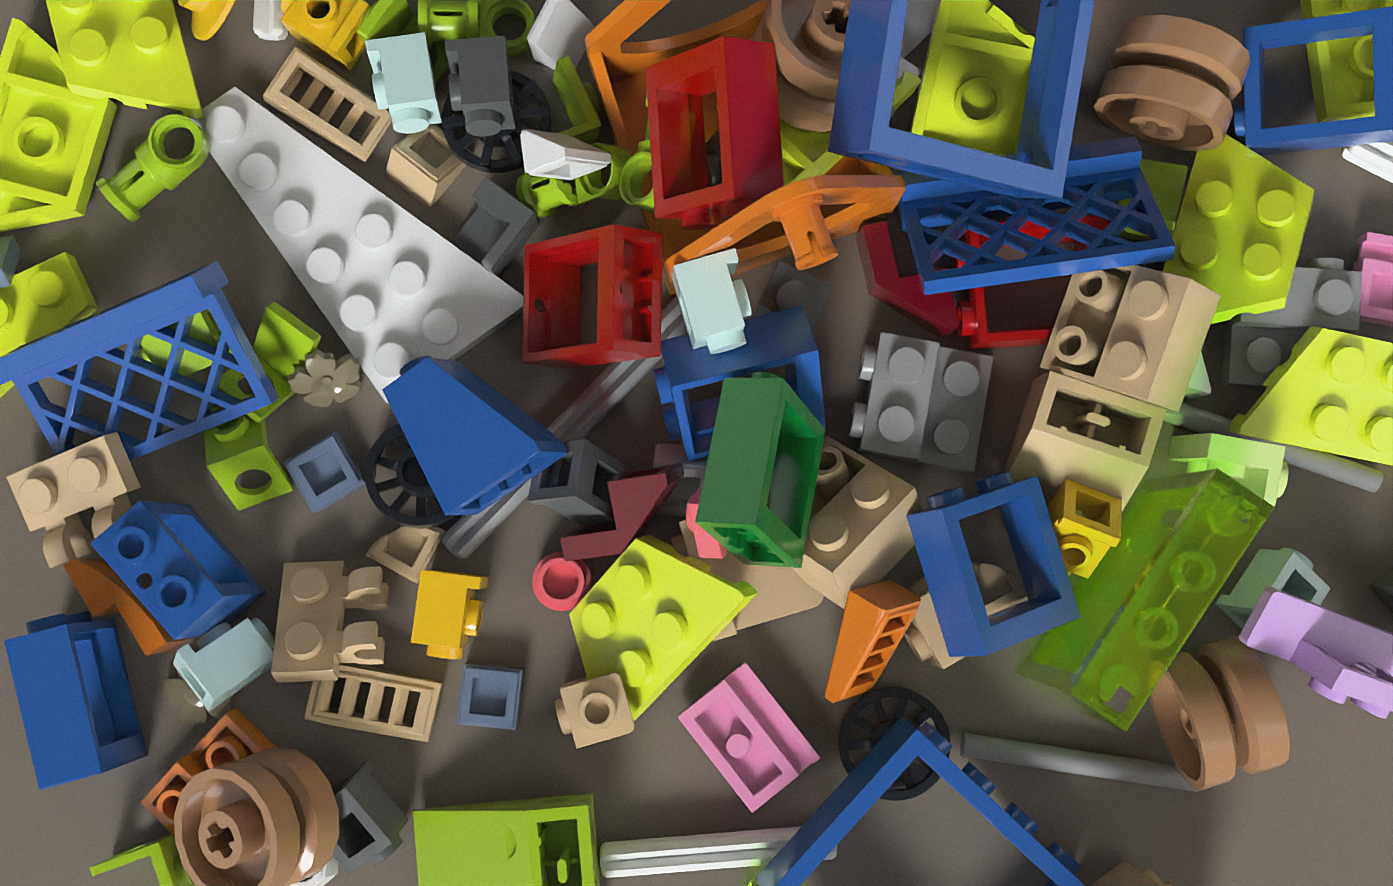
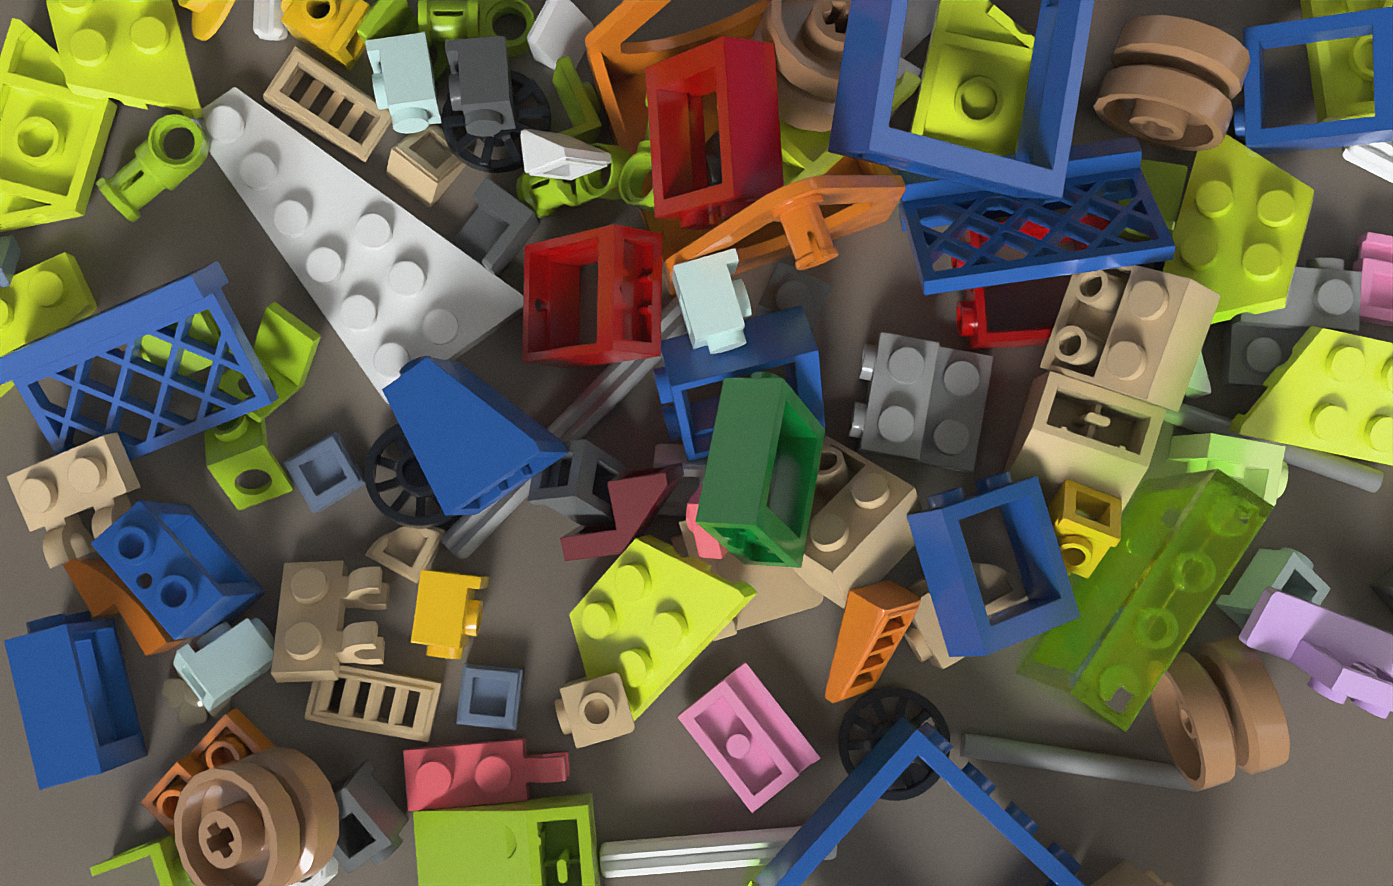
dark tan plant [287,349,361,407] -> none
coral plate [532,551,592,611] -> none
dark red slope [856,221,960,337] -> none
none -> coral plate [403,737,570,811]

